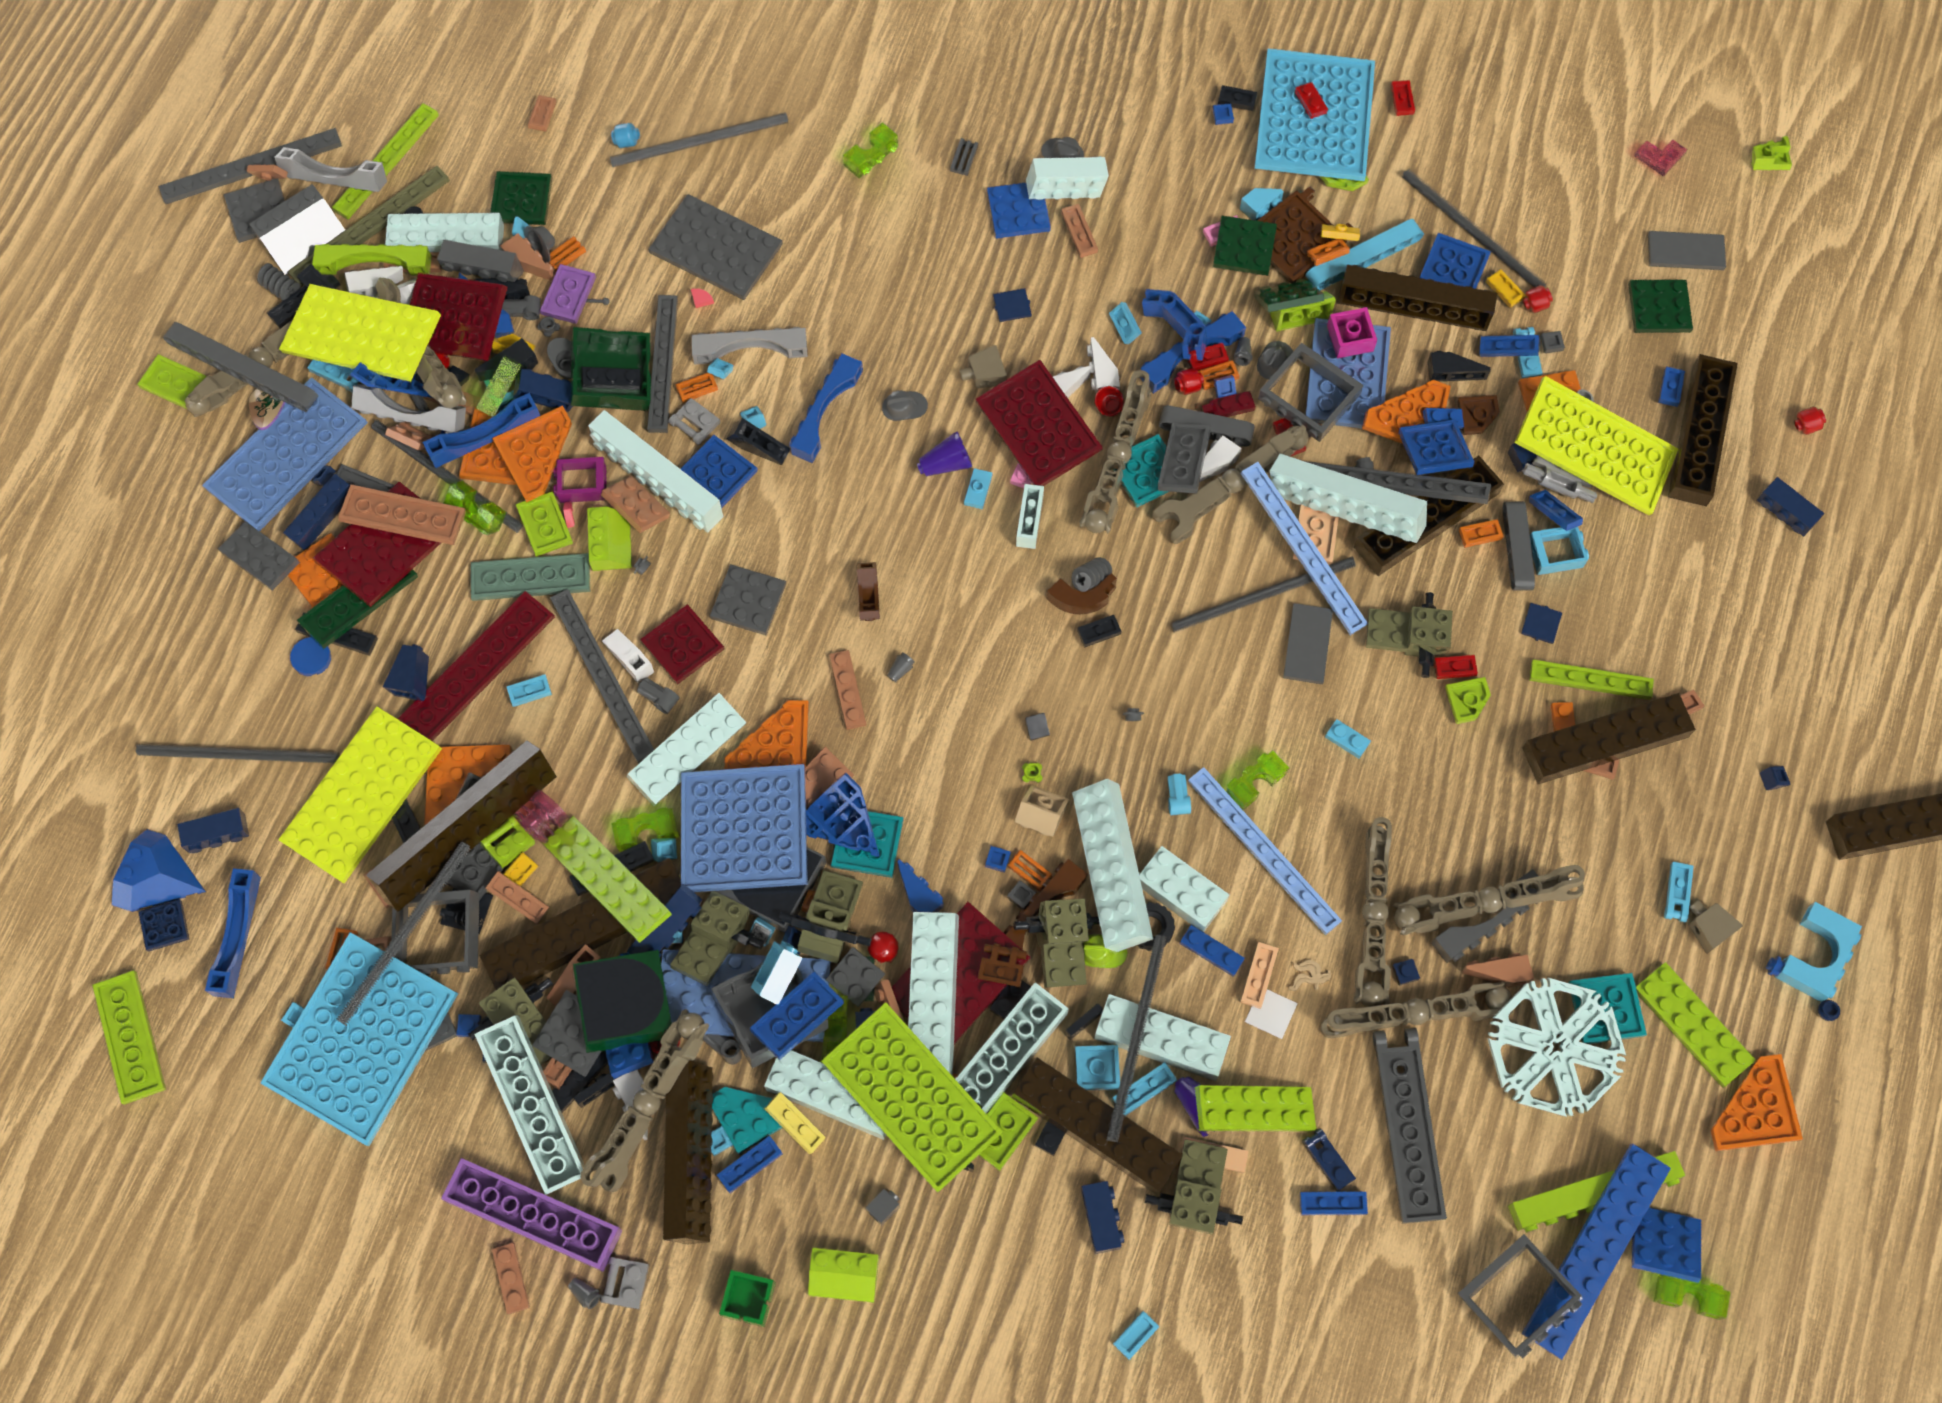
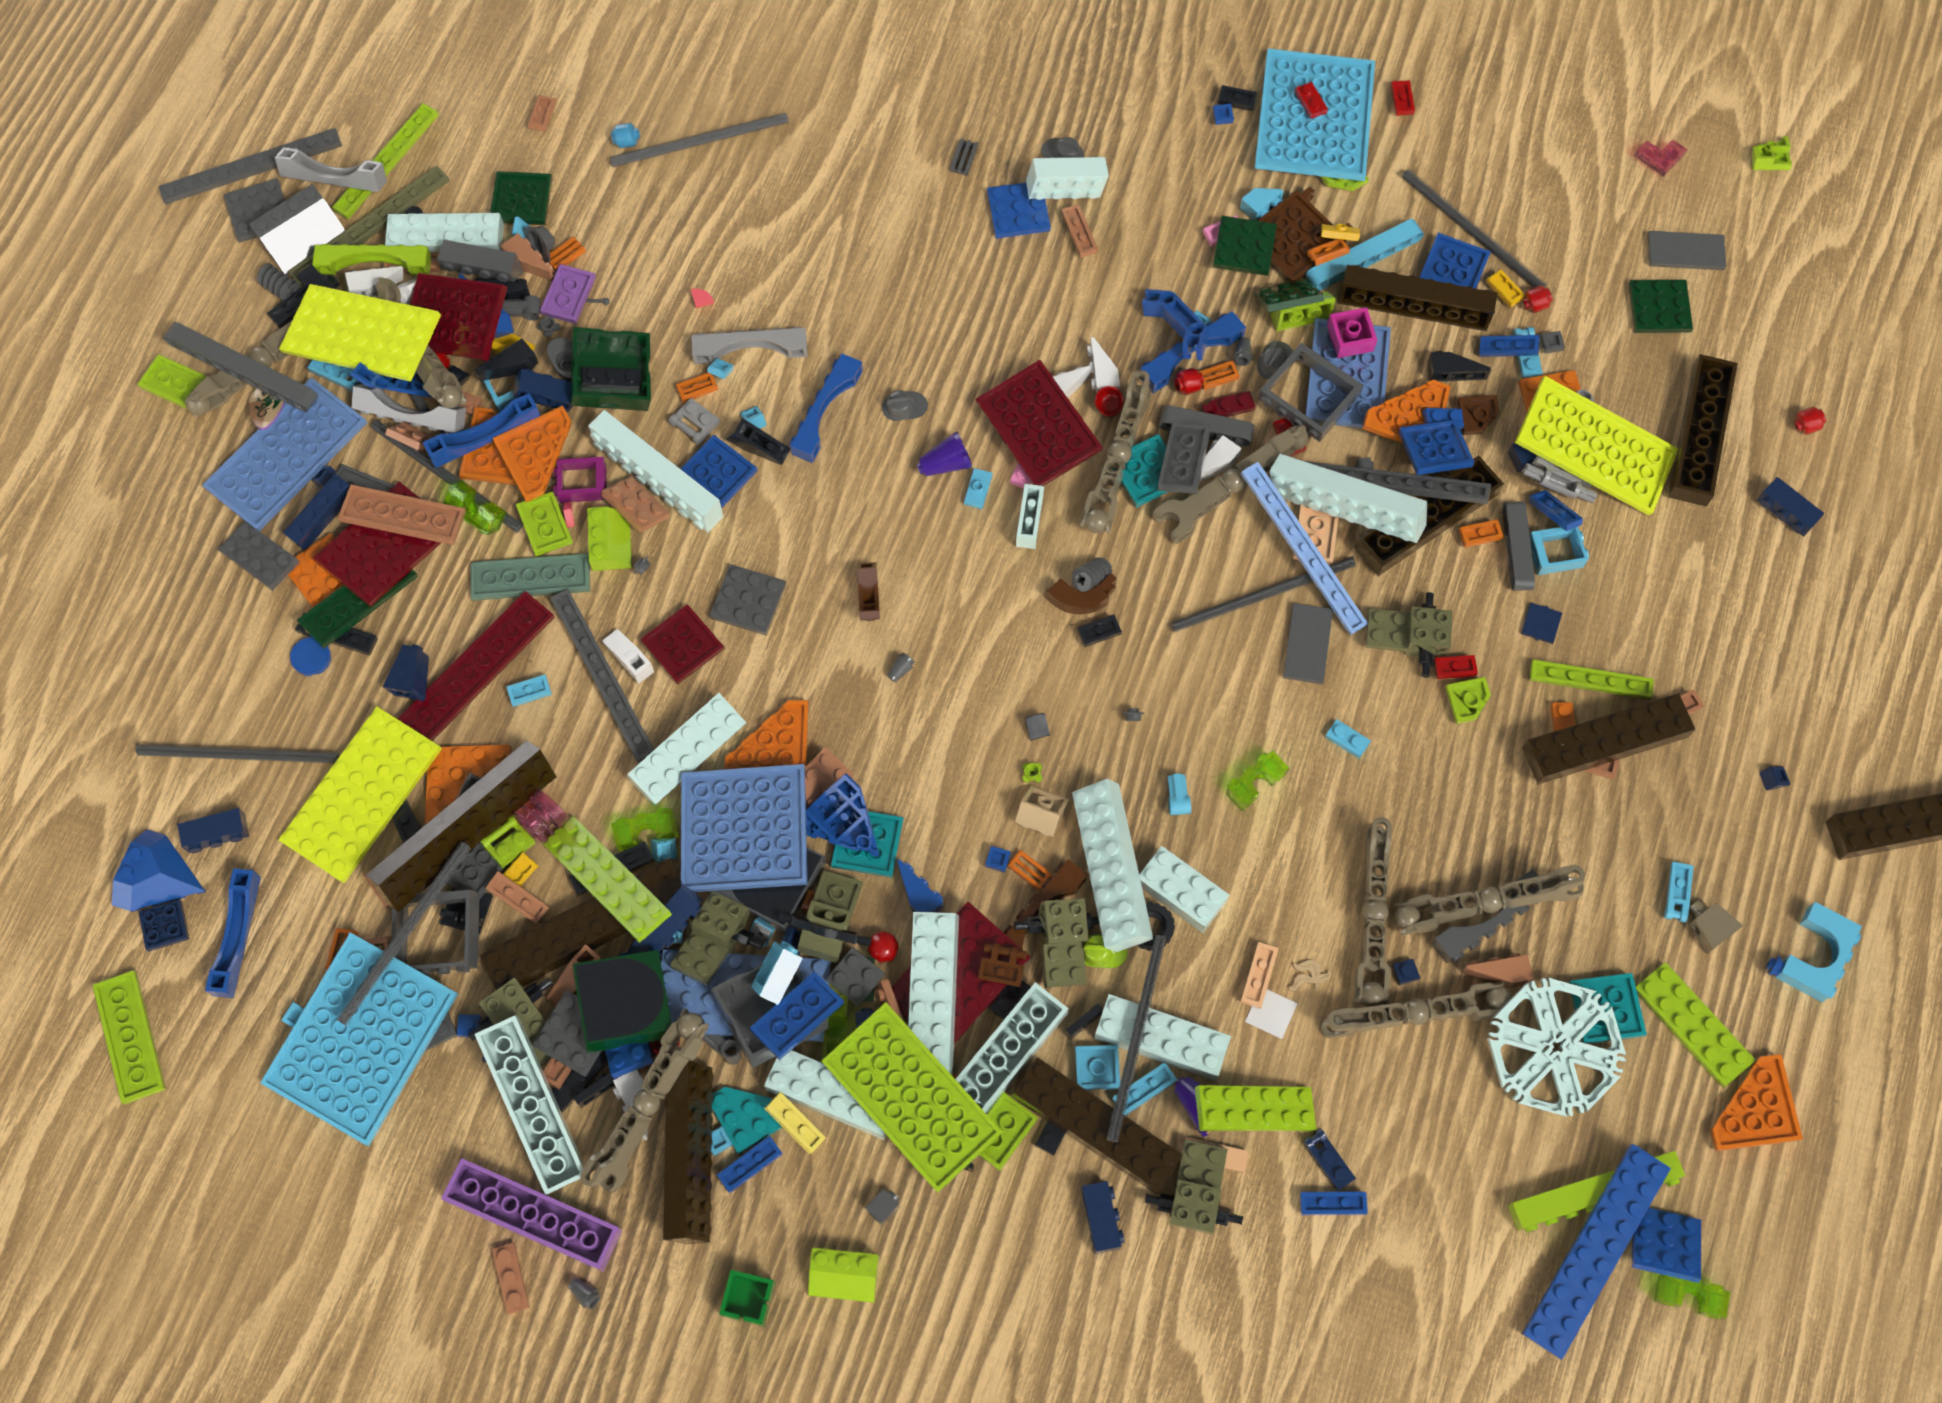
nougat plate [246,165,288,181] -> none
clear neon green arch [476,355,522,417] -> none
light grey plate [600,1257,649,1310] -> none
dark grey piece [637,678,680,714] -> none
dark grey plate [648,295,678,433] -> none
dark grey plate [649,194,783,300] -> none
nougat plate [829,650,866,730] -> none
clear neon green arch [843,122,898,178] -> none
dark tan torso [960,345,1007,388] -> none
dark blue piece [993,288,1032,322] -> none
dark grey plate [1007,880,1036,909] -> none
medium azure plate [1109,302,1142,345] -> none
medium azure tile [1113,1311,1160,1360] -> none
blue plate [1180,925,1245,977] -> none
red plate [1187,343,1229,370] -> none
light blue plate [1188,768,1342,935] -> none
blue plate [1214,375,1237,398] -> none
dark grey hinge [1373,1028,1447,1224] -> none
dark grey window [1458,1234,1583,1359] -> none
blue plate [1658,366,1685,407] -> none
dark blue plate [1818,1000,1840,1021] -> none

